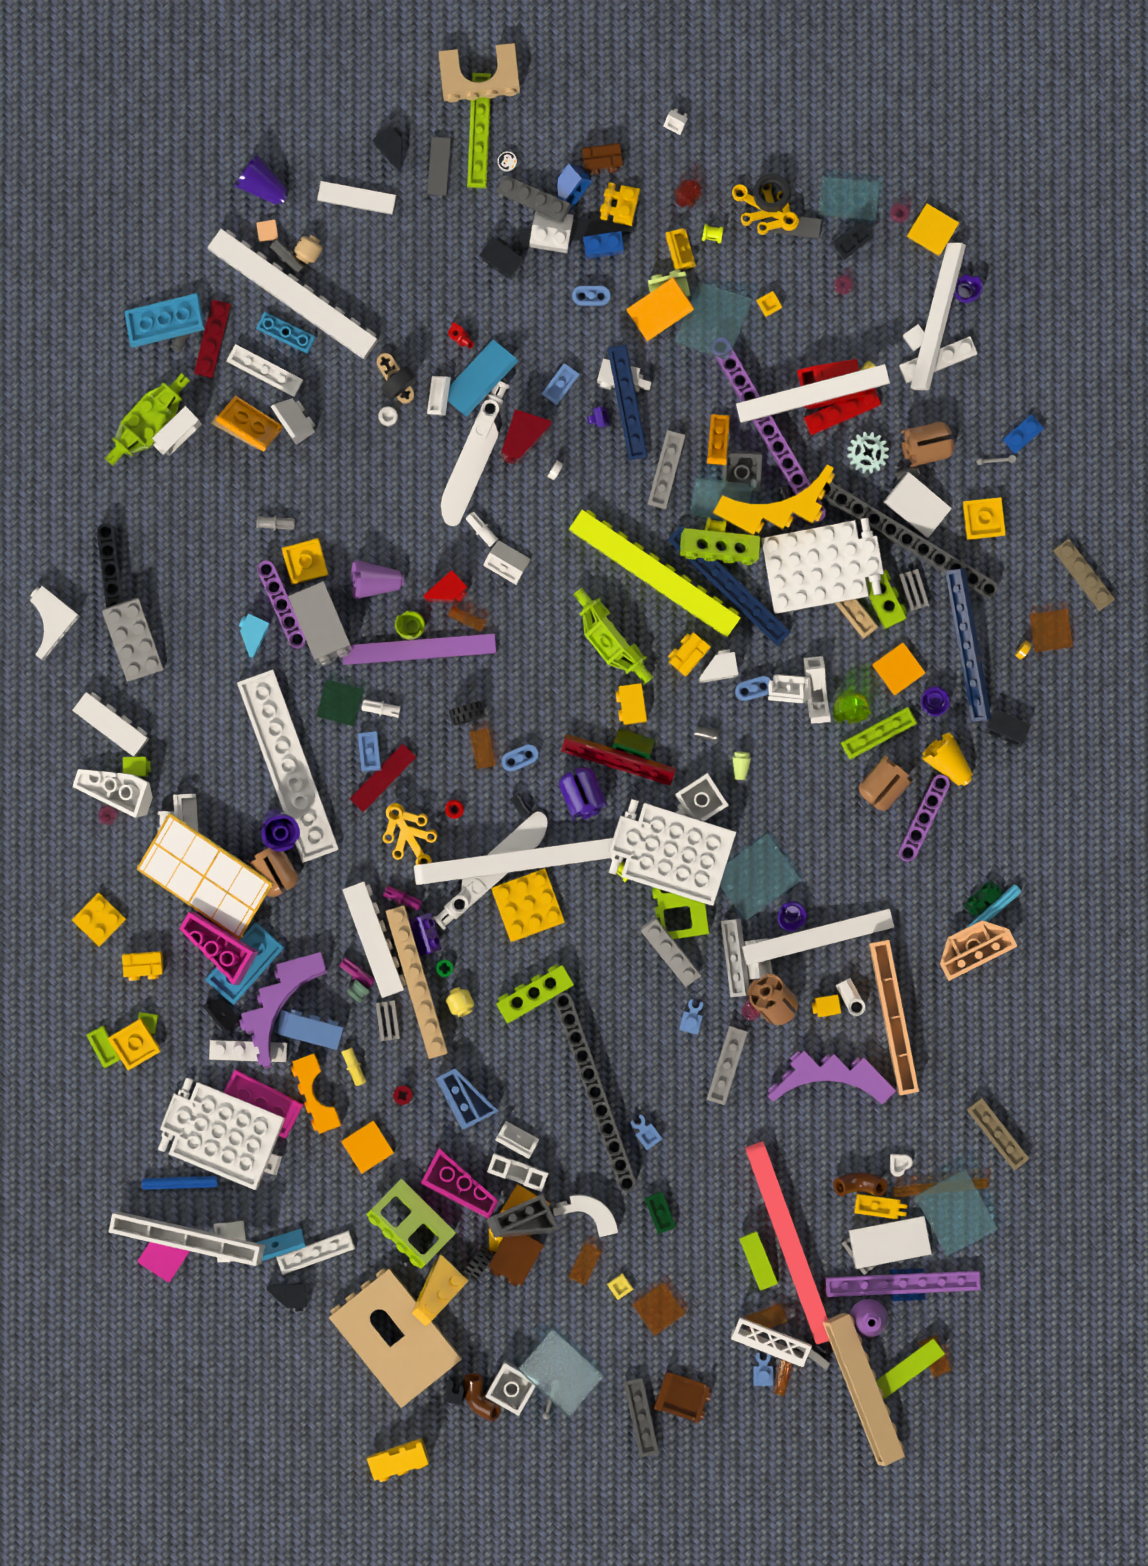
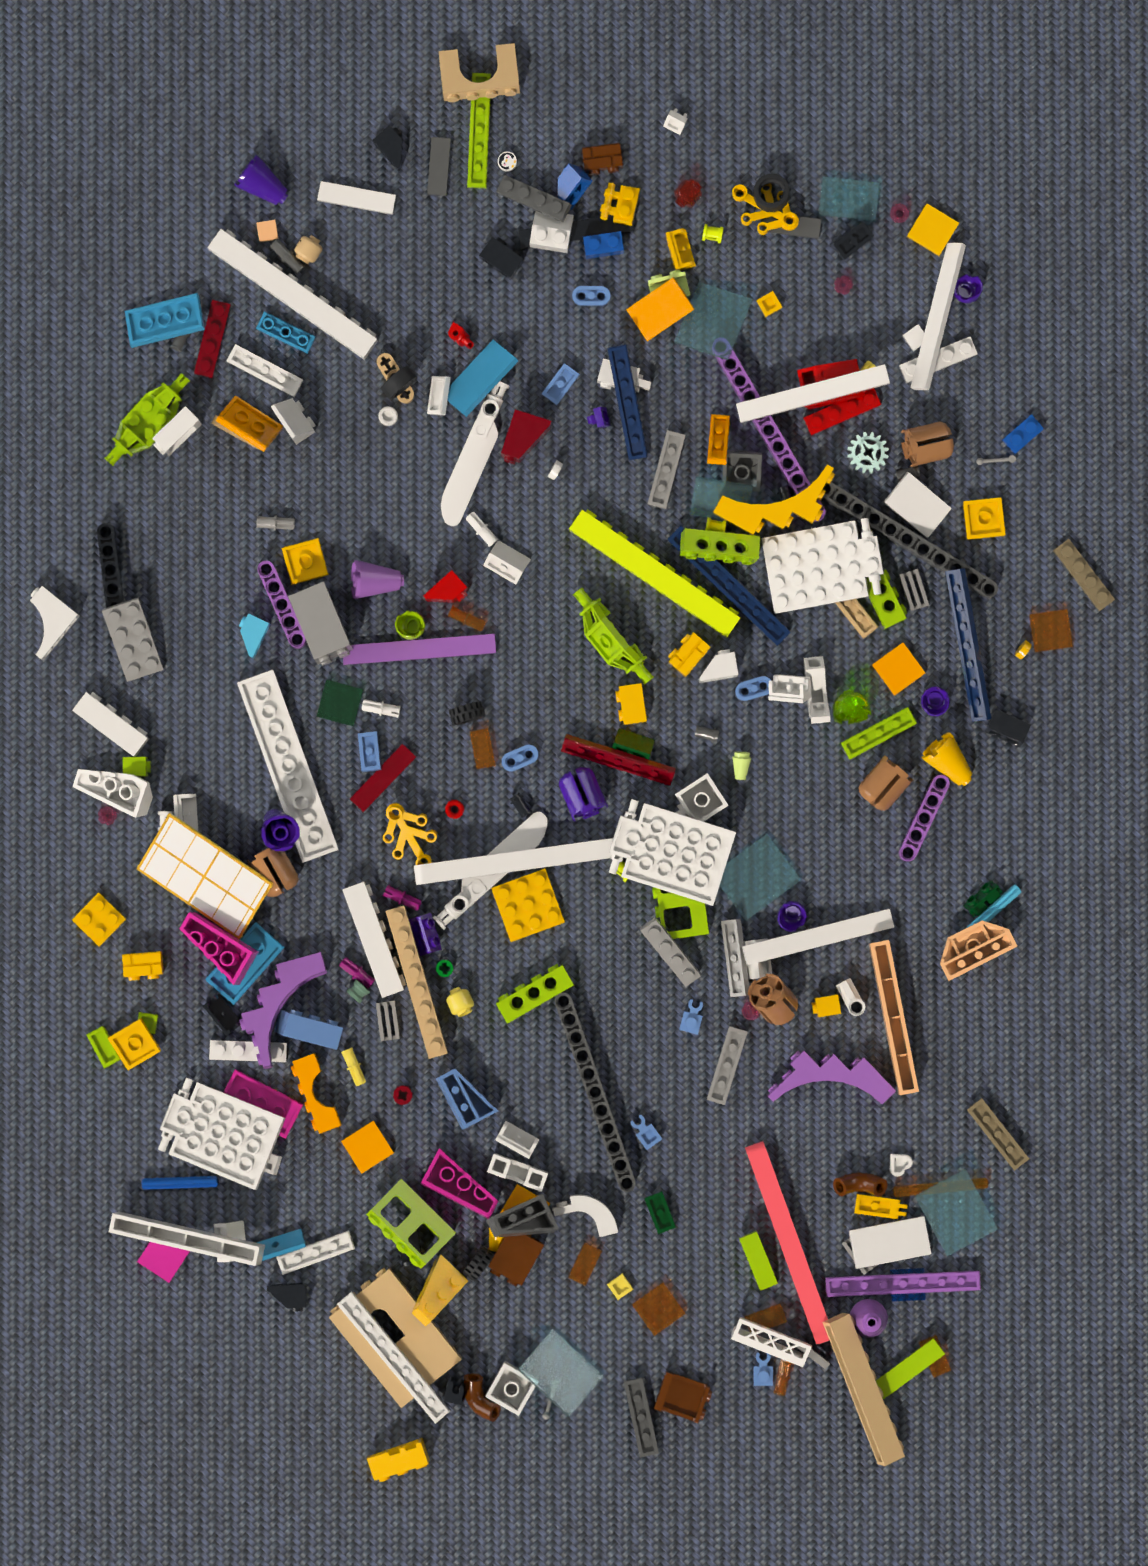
none -> white tile [337,1292,451,1424]

